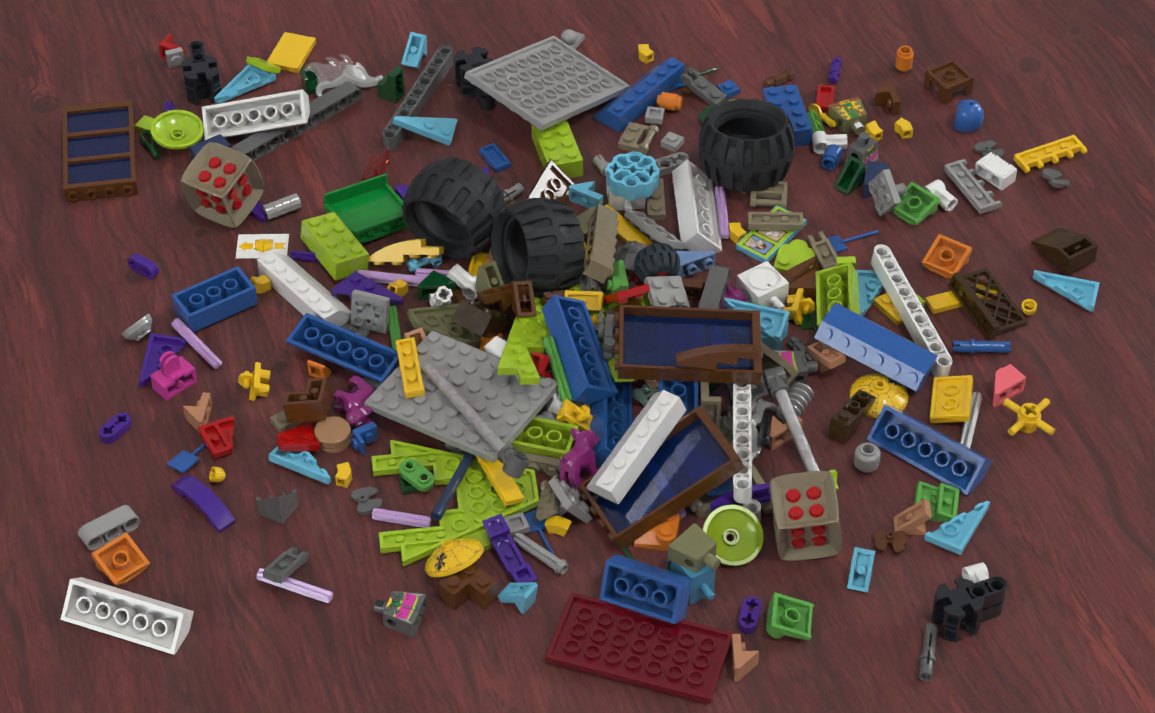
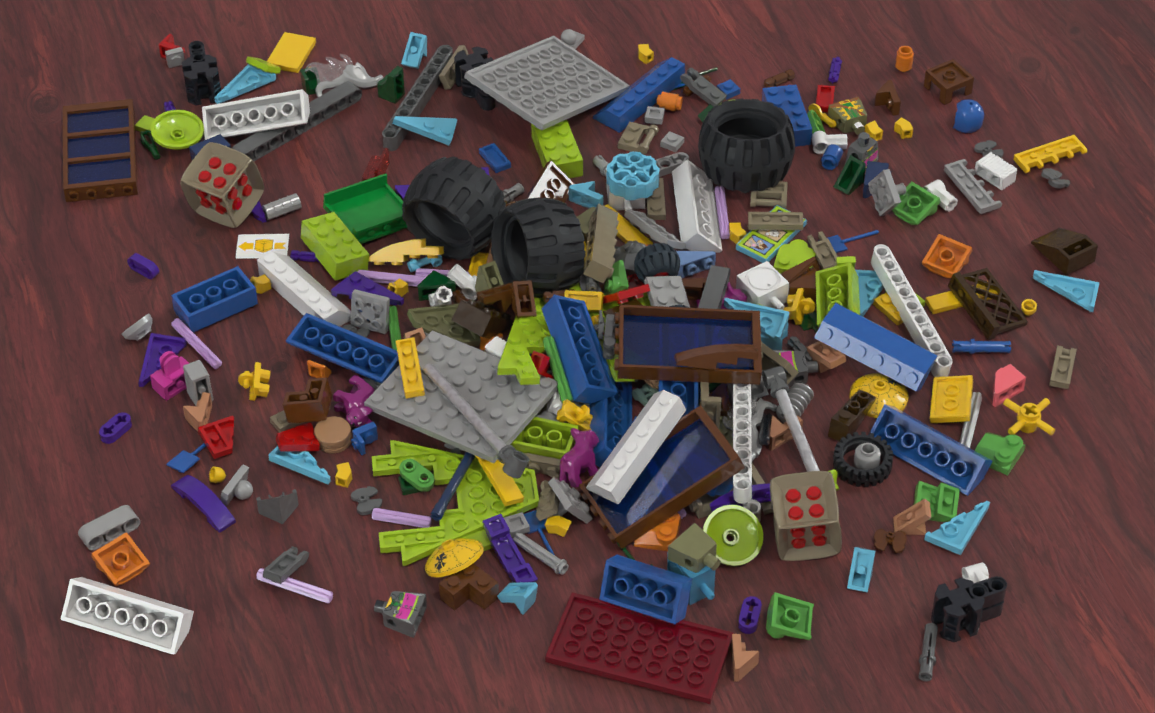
none -> light grey brick [183,360,214,406]
none -> light grey tile [221,465,253,507]
none -> dark tan plate [439,45,469,90]
none -> black tyre [833,432,893,487]
none -> bright green slope [975,432,1026,476]
none -> dark tan plate [1049,345,1077,389]

